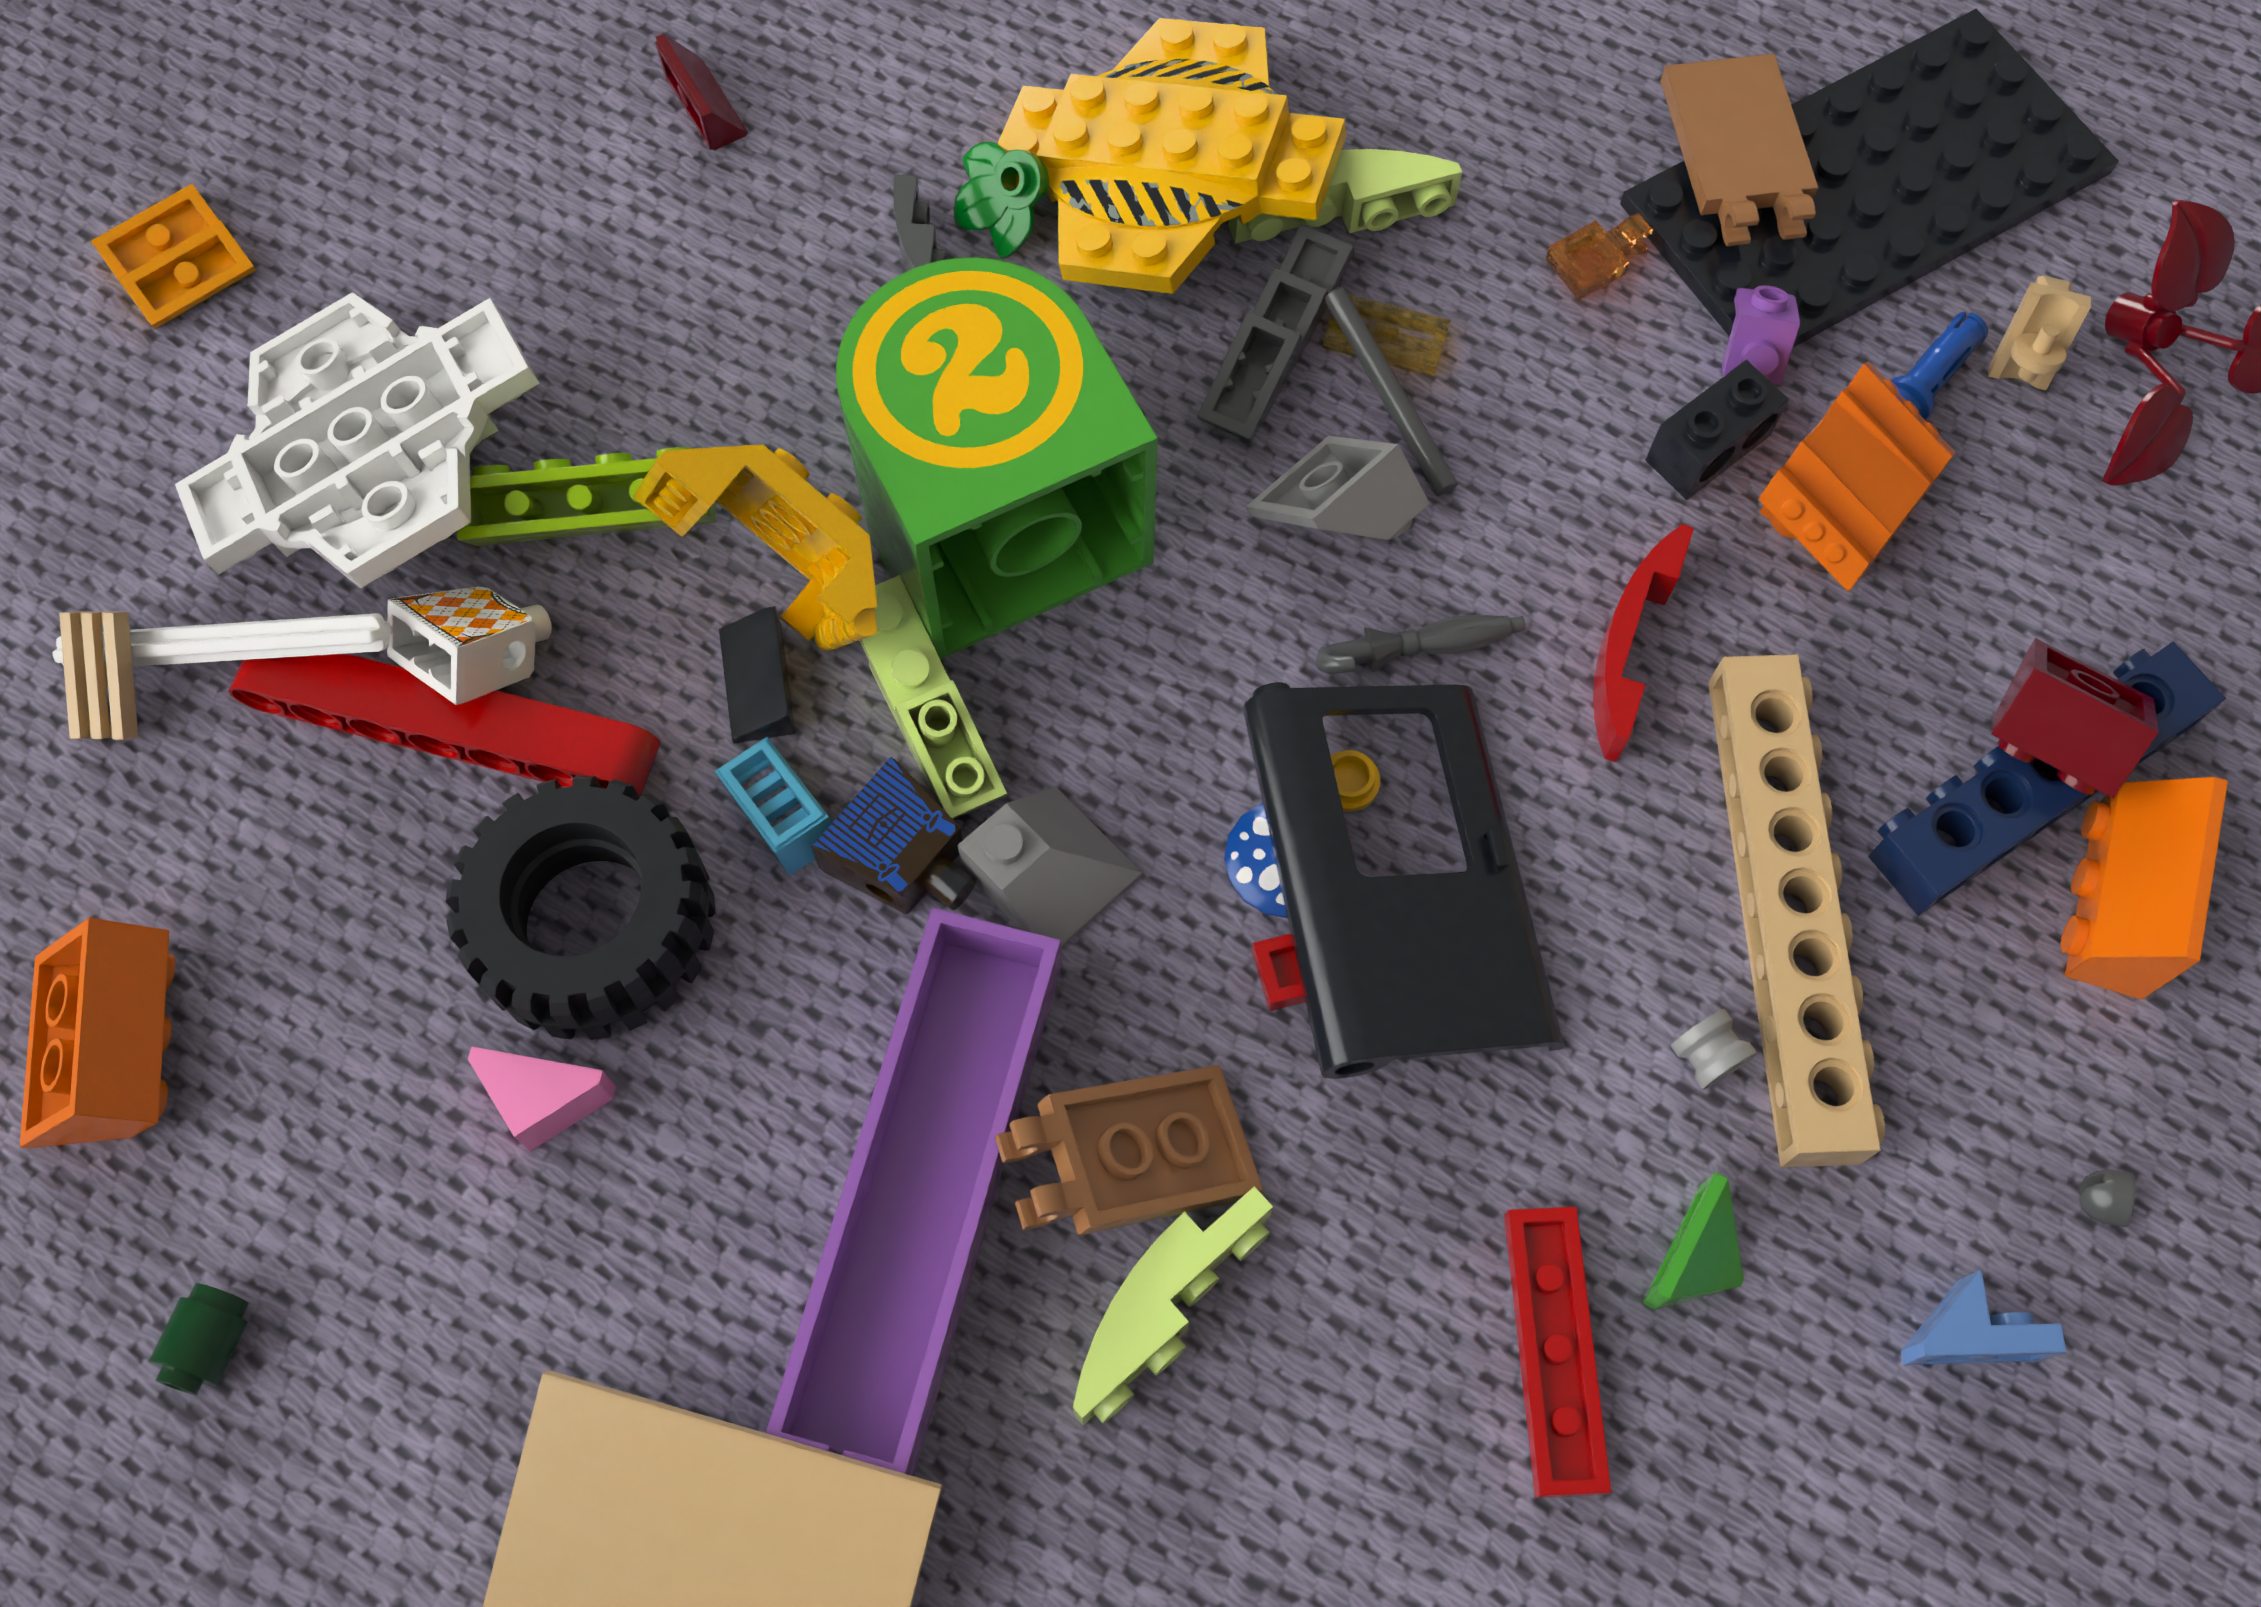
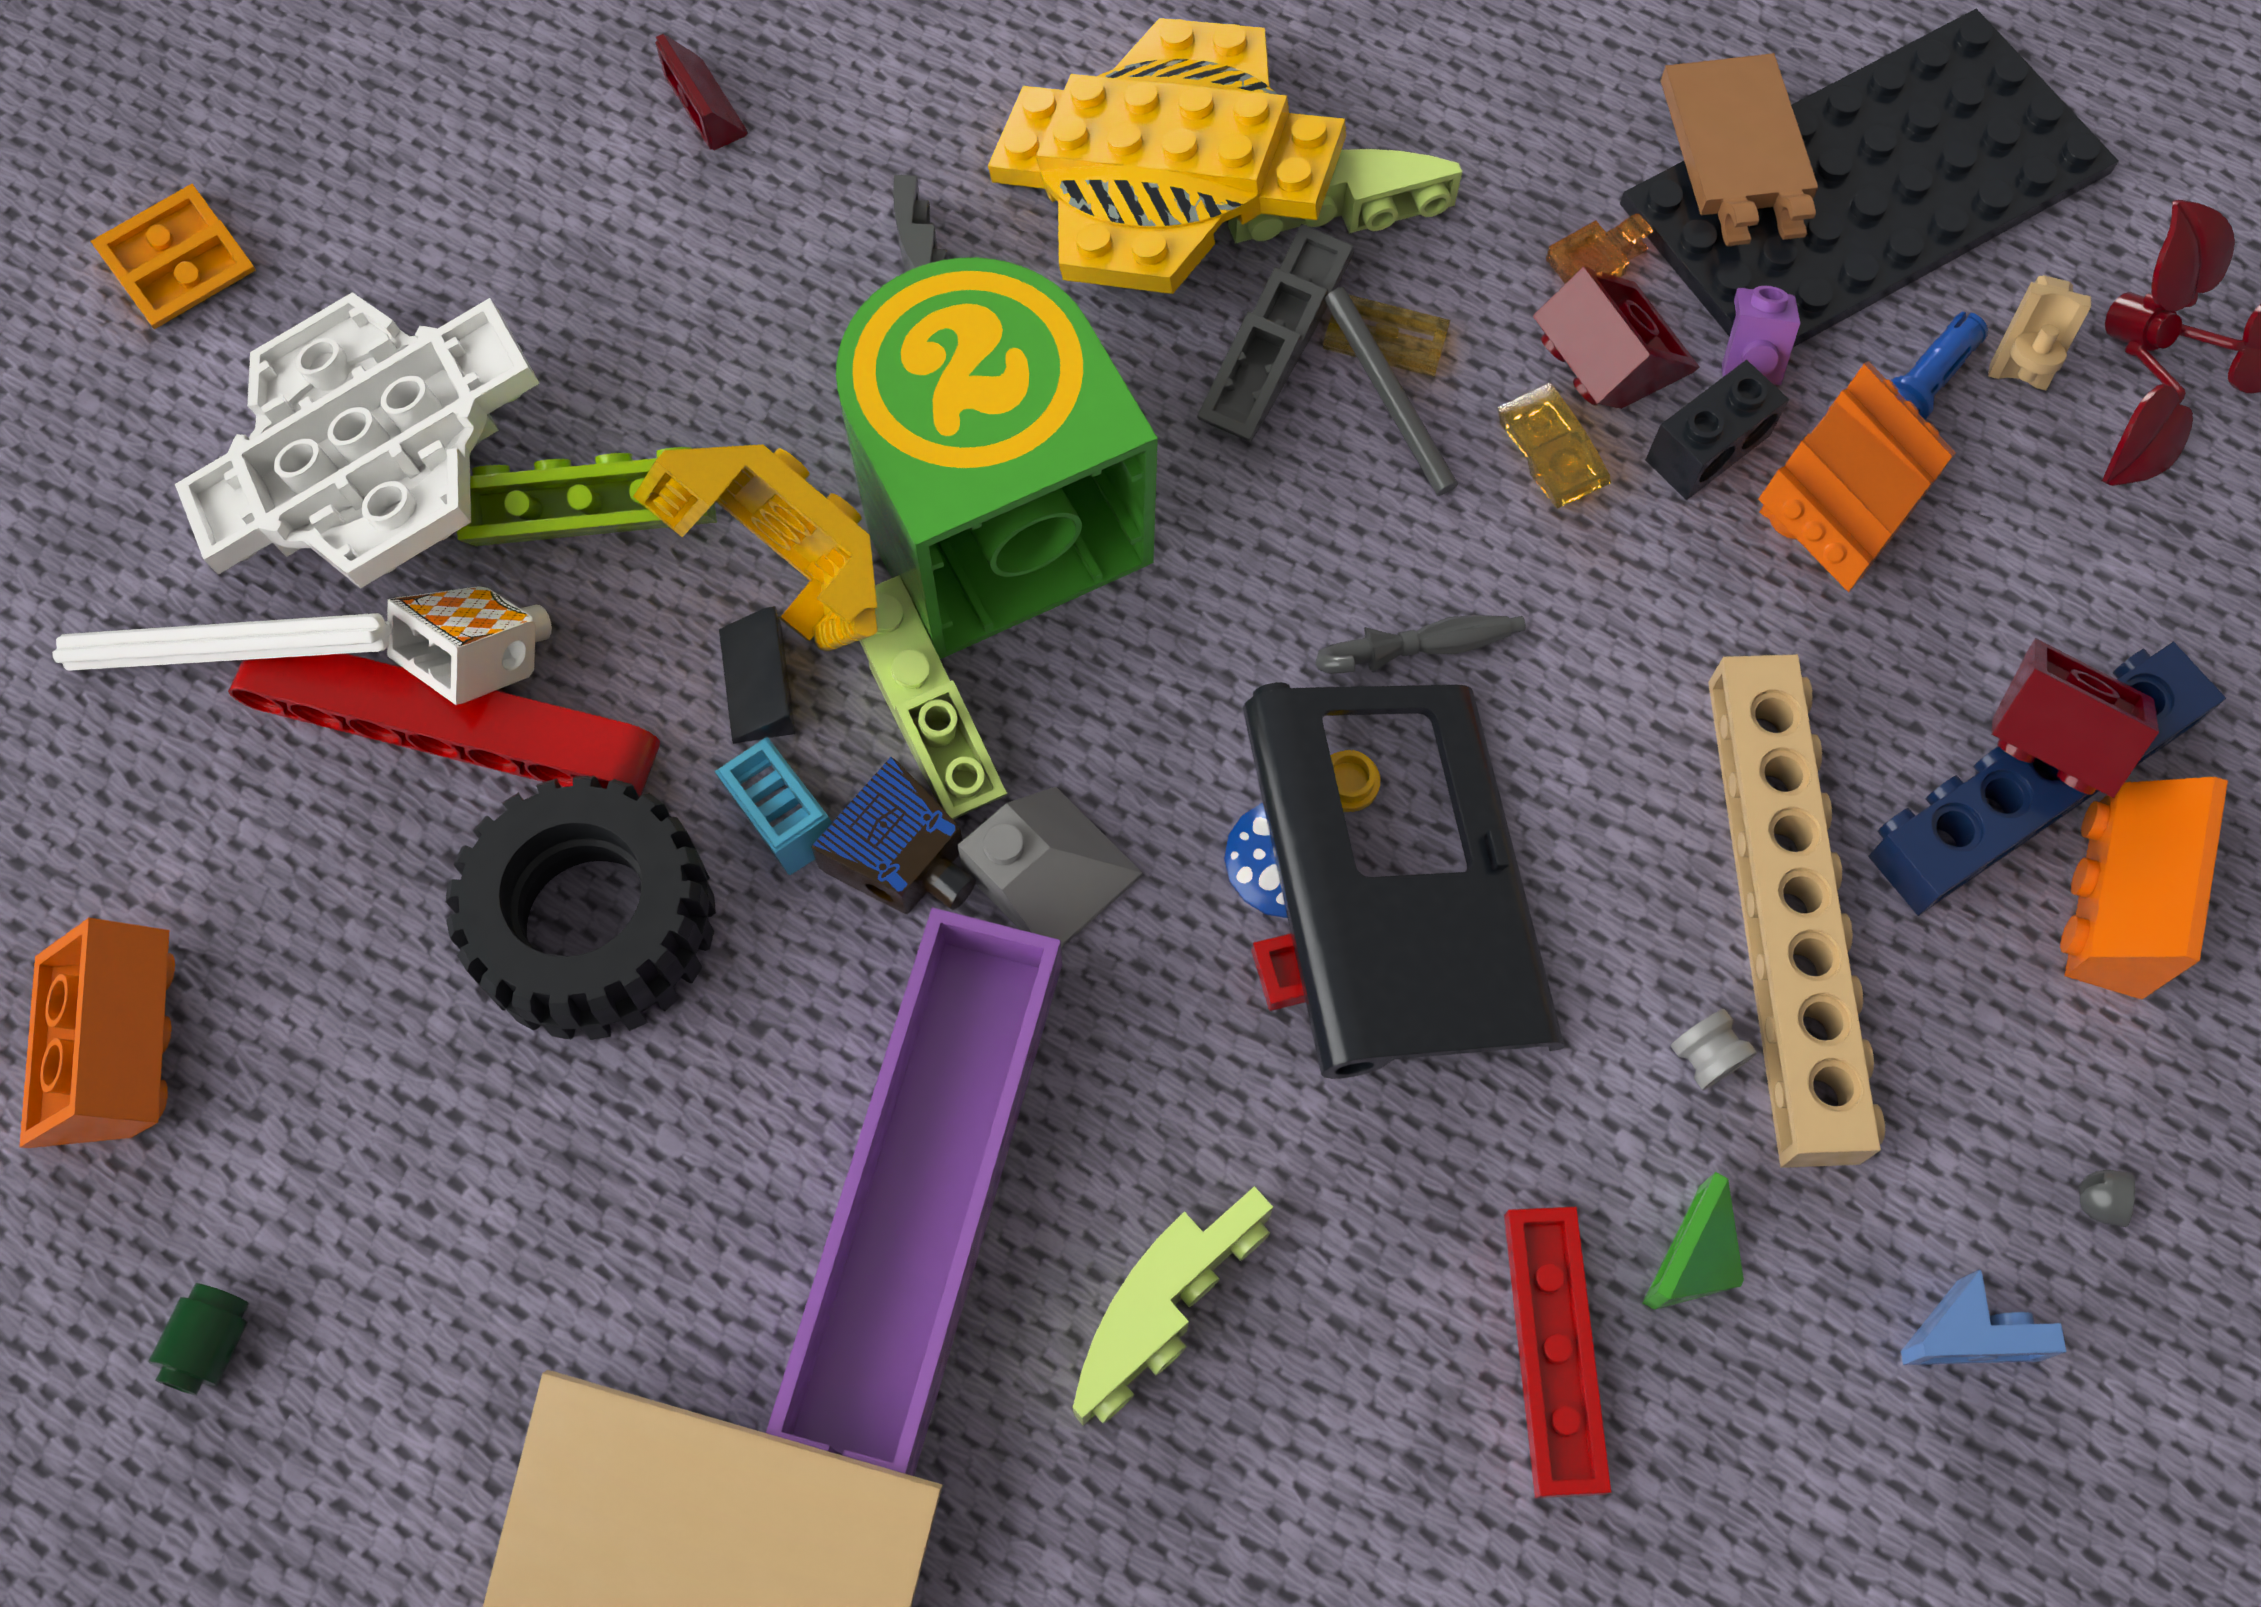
tan tile [59,611,138,740] -> none
bright pink slope [468,1046,616,1152] -> none
green plate [953,142,1049,258] -> none
medium nougat tile [995,1065,1263,1236] -> none
light grey slope [1246,436,1430,540] -> none
red slope [1593,524,1694,762] -> none
none -> clear yellow slope [1497,383,1611,509]
none -> slope [1533,266,1700,409]

